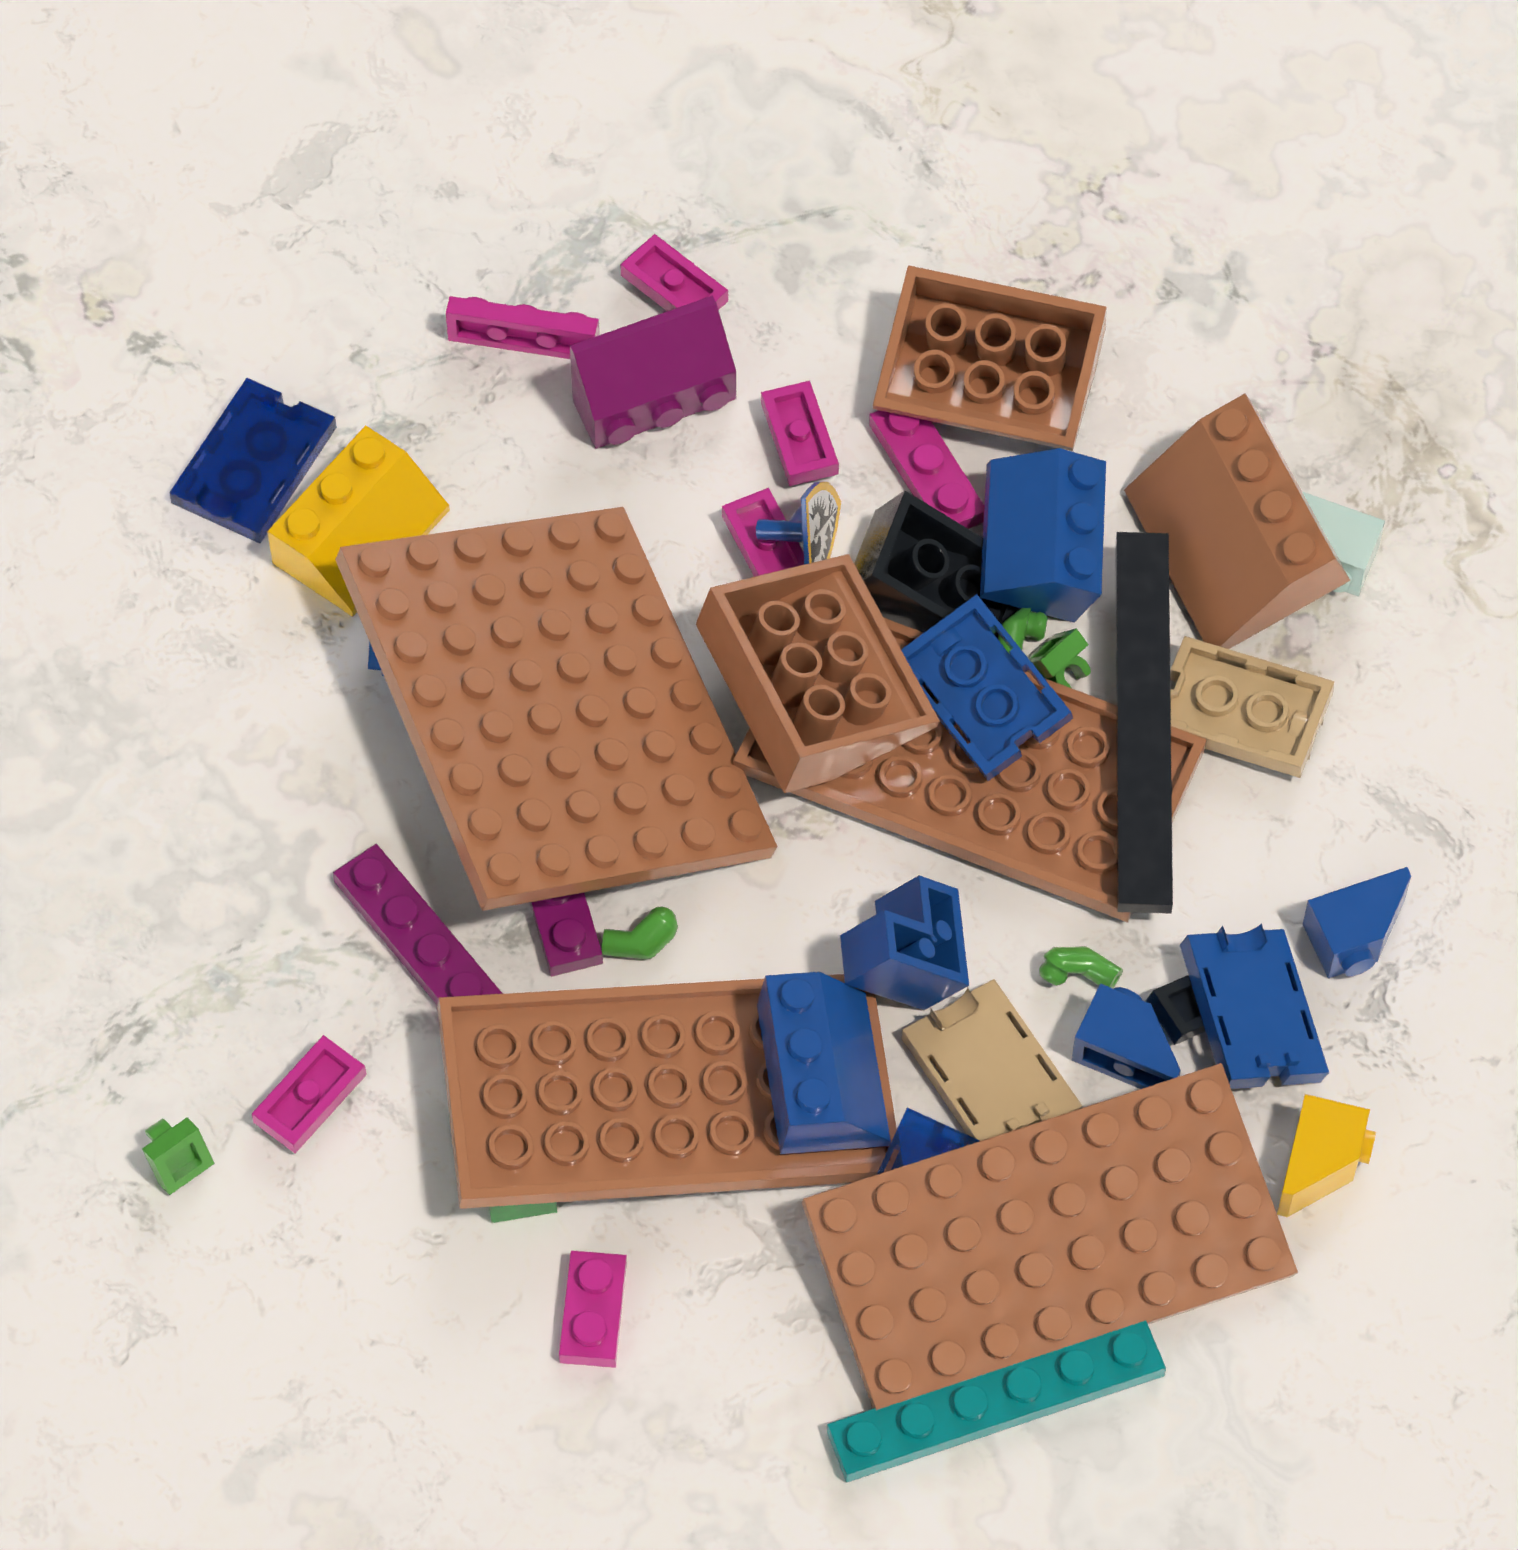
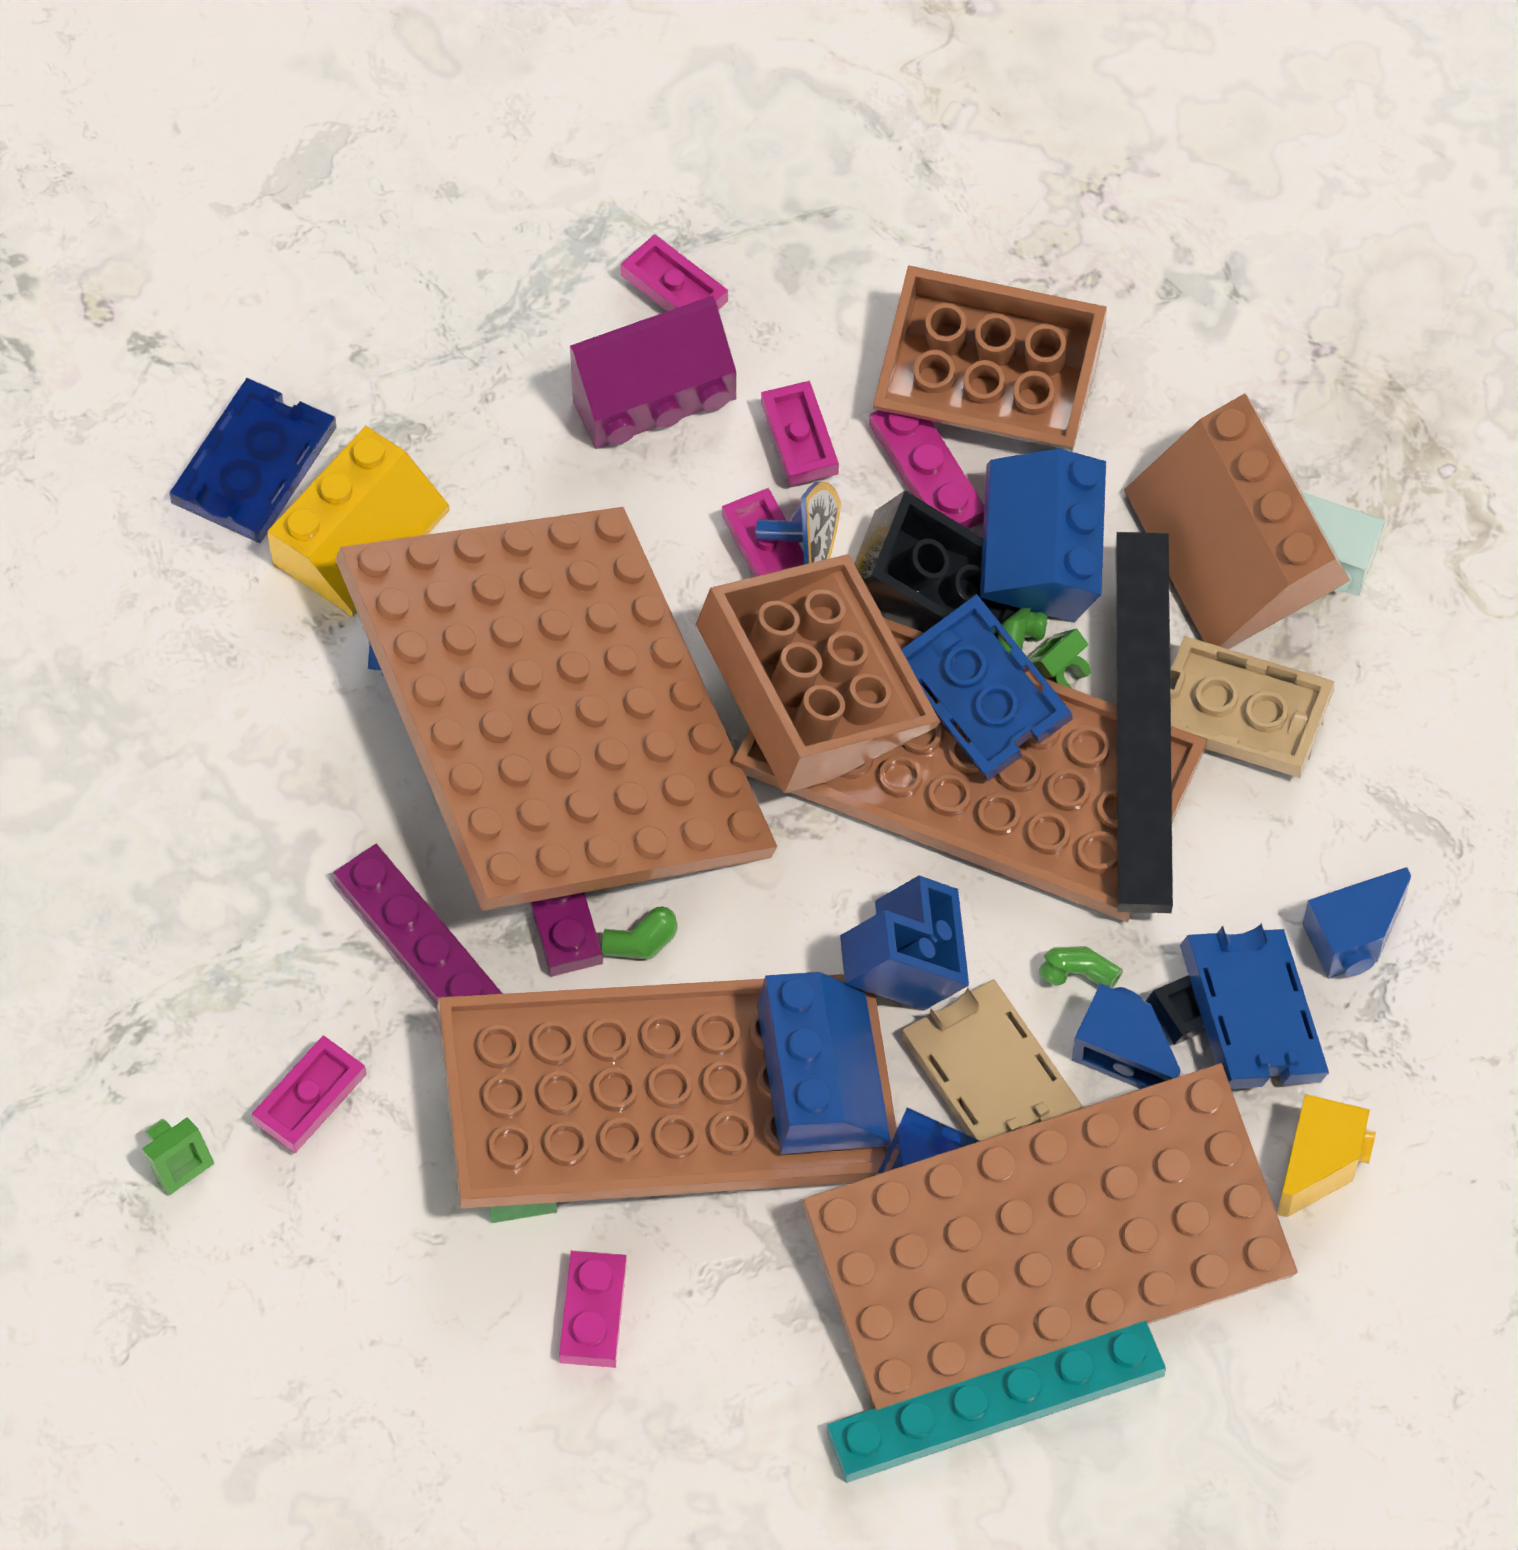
dark pink plate [446,296,600,359] -> none

